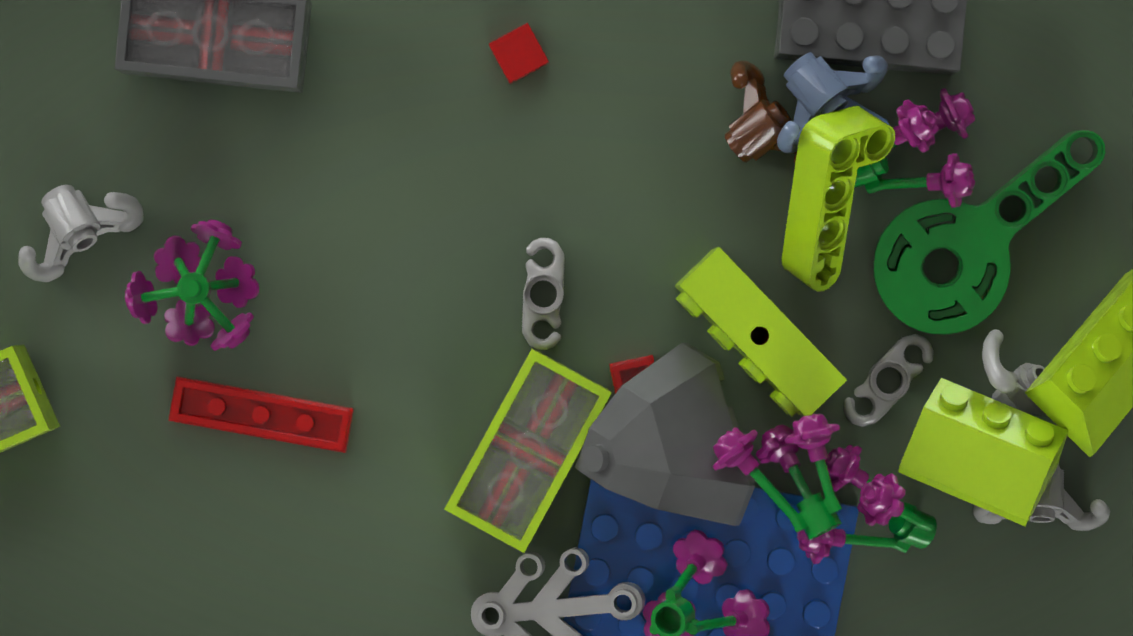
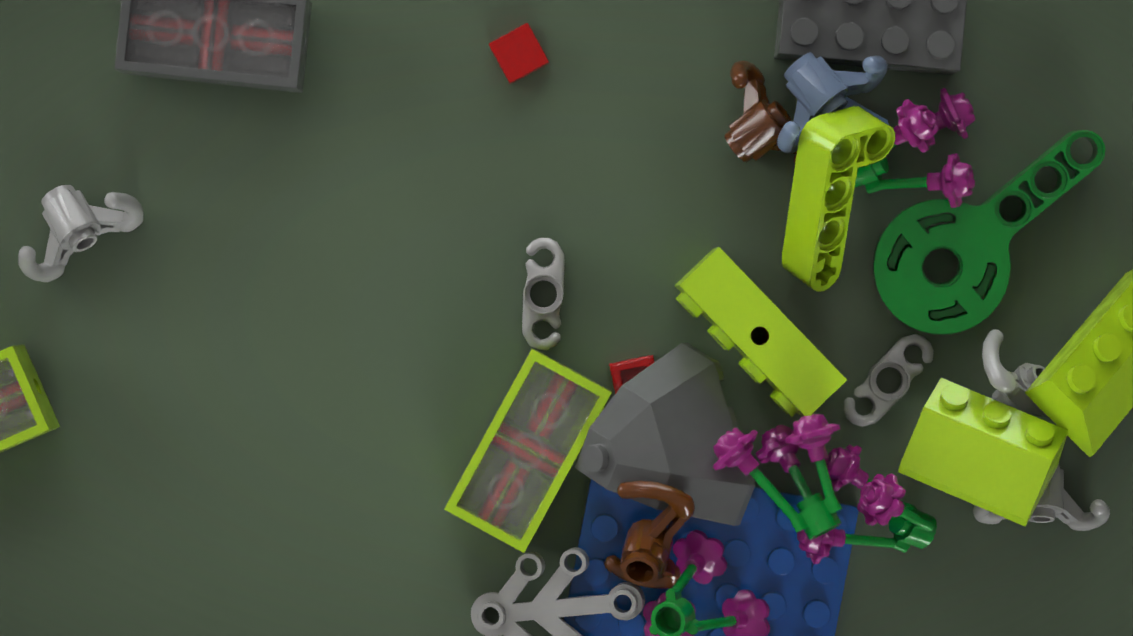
magenta plant [125,220,259,351] -> none
red tile [168,376,354,453] -> none
none -> reddish brown piece [604,480,695,589]

